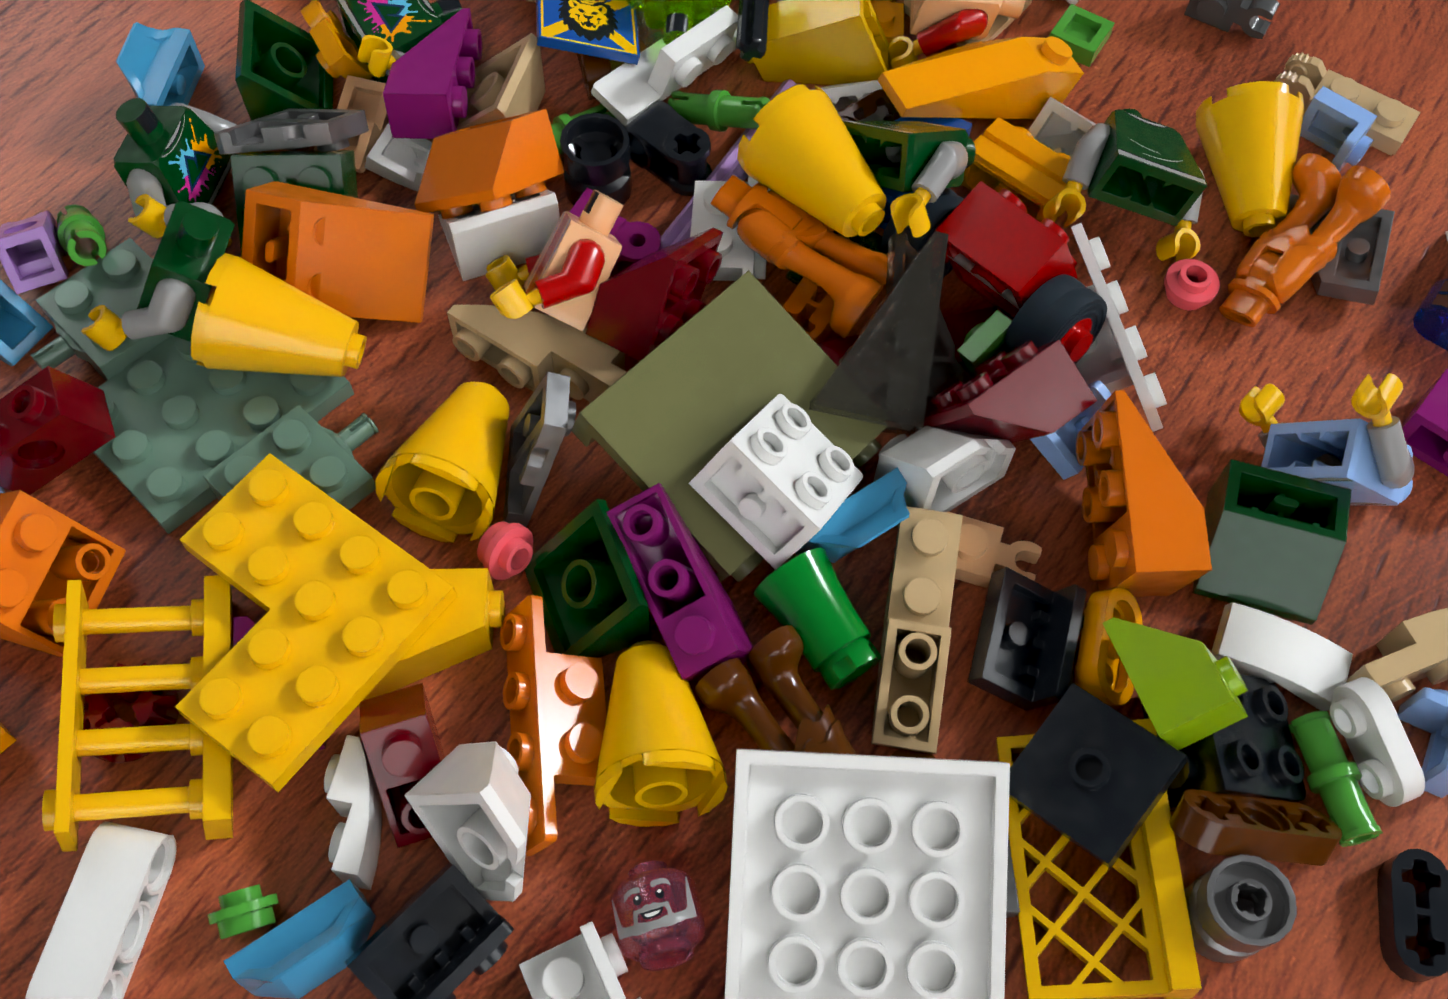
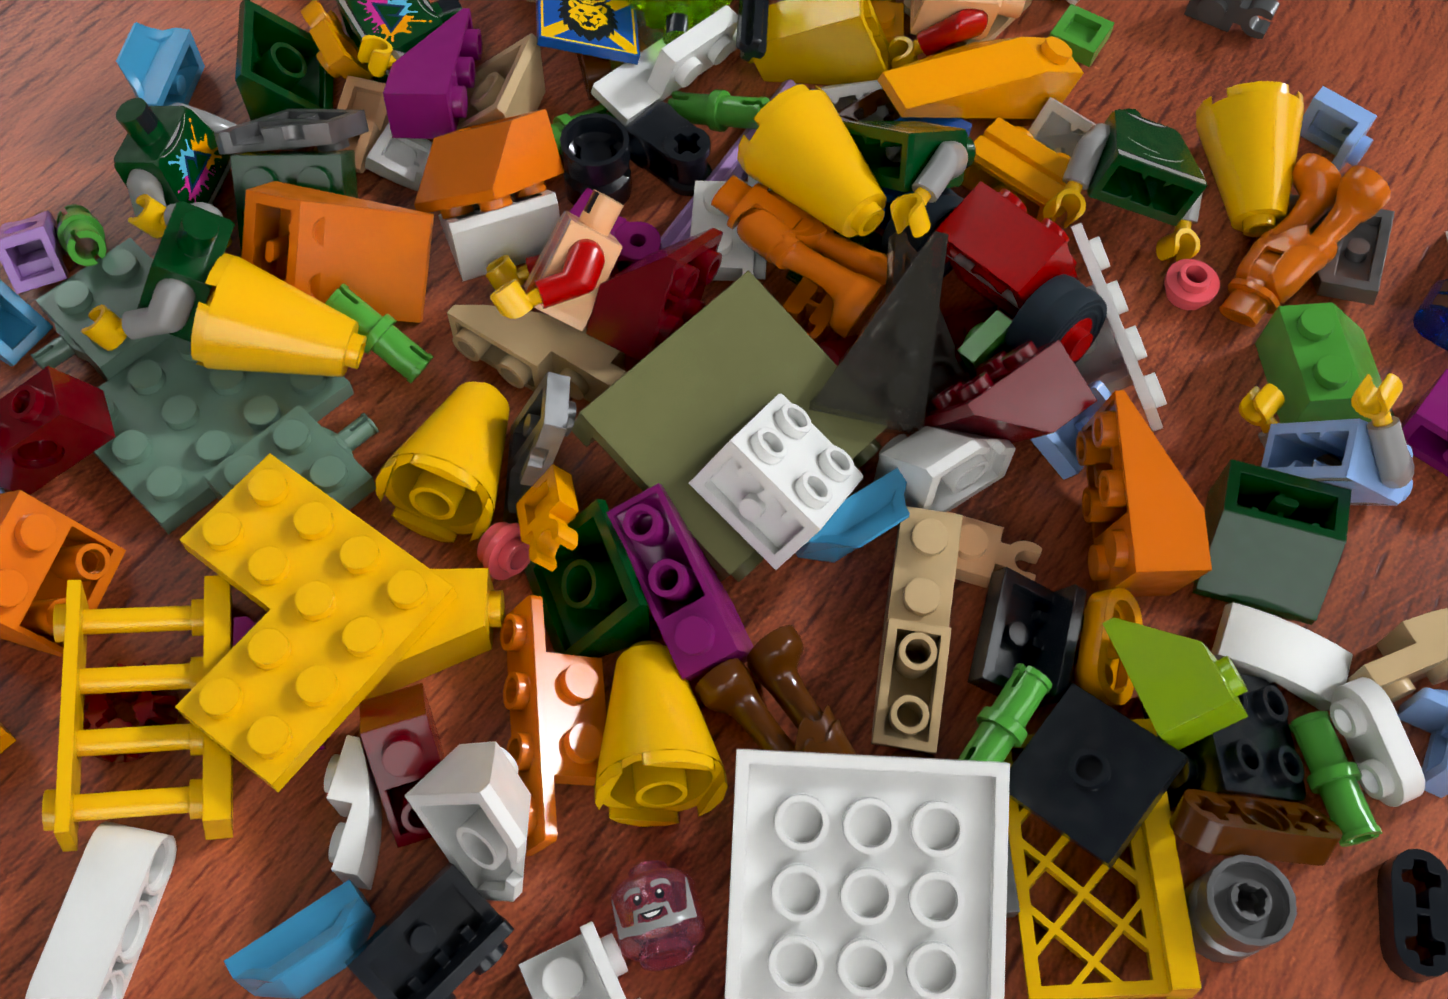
bright green plate [207,884,279,940] -> none
green plant [753,547,882,690] -> none
tan hinge [1274,52,1421,156] -> none
none -> bright green pin [325,283,434,384]
none -> light orange plate [516,464,579,572]
none -> bright green pin [958,663,1052,762]
none -> bright green slope [1255,302,1394,423]

